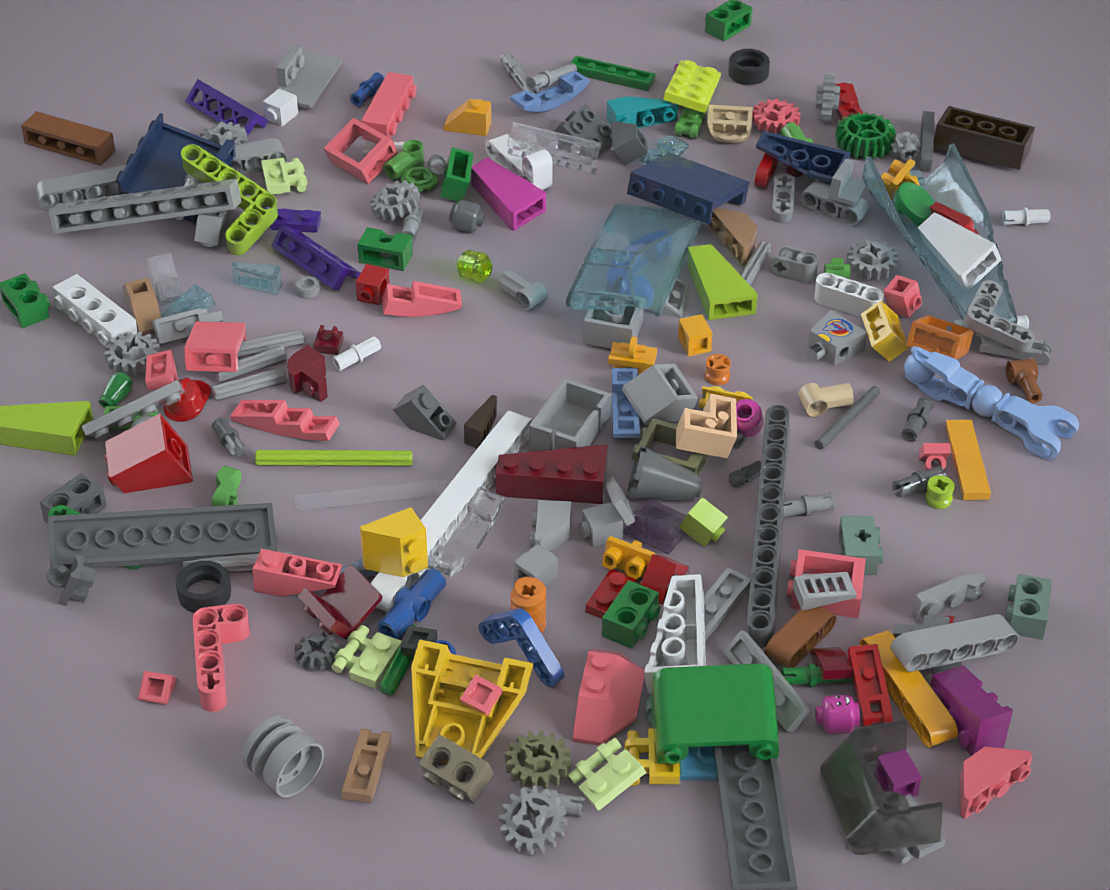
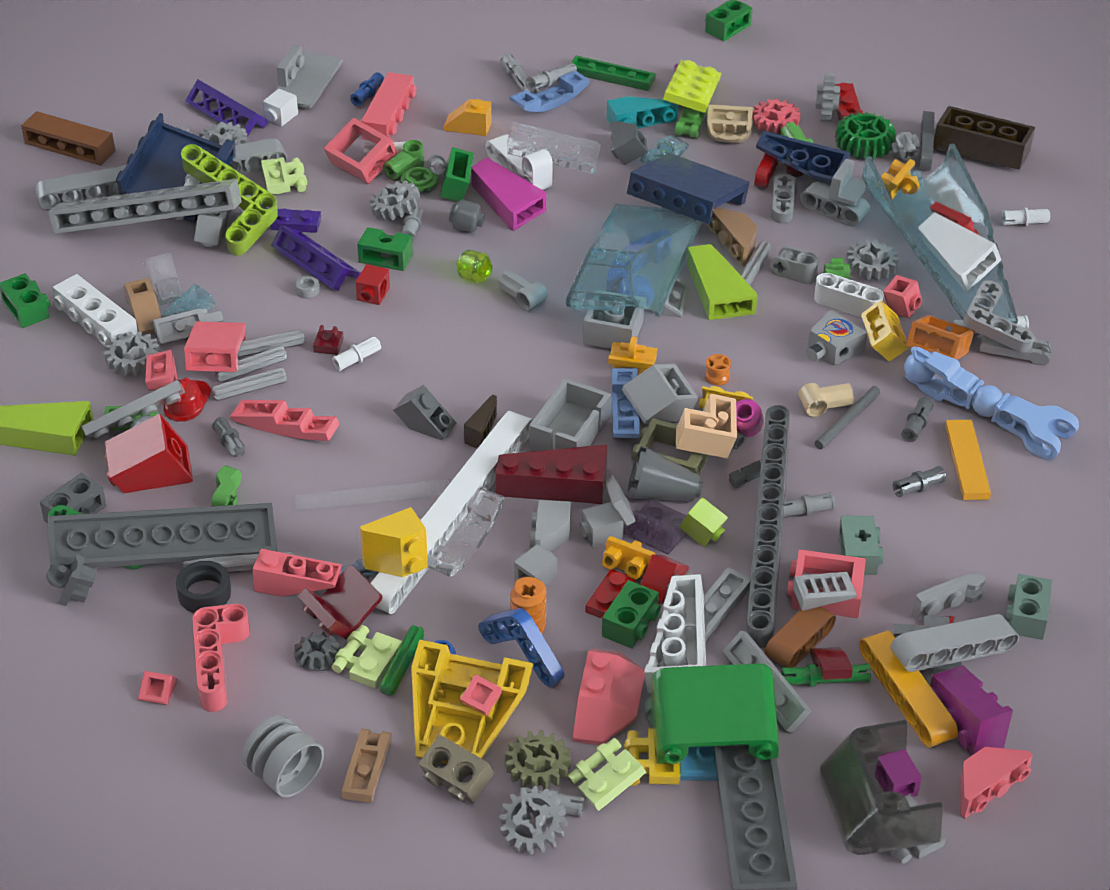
green cone [99,372,133,408] -> none
clear light blue slope [232,262,282,295] -> none
lime axle [255,450,413,466] -> none
dark red brick [287,345,328,402] -> none
blue piece [377,568,446,639] -> none
coral slope [382,281,462,317] -> none
pearl dark grey tile [400,626,438,660] -> none
dark grey bracket [551,104,612,158] -> none
light orange brick [678,314,713,357] -> none
black tyre [728,49,770,85] -> none
dark pink head [815,695,860,734] -> none
red plate [847,644,893,728] -> none
green tile [893,182,935,227] -> none
coral tile [919,443,950,471] -> none
lime wheel [925,475,955,509] -> none
dark orange pin [1005,358,1043,404] -> none

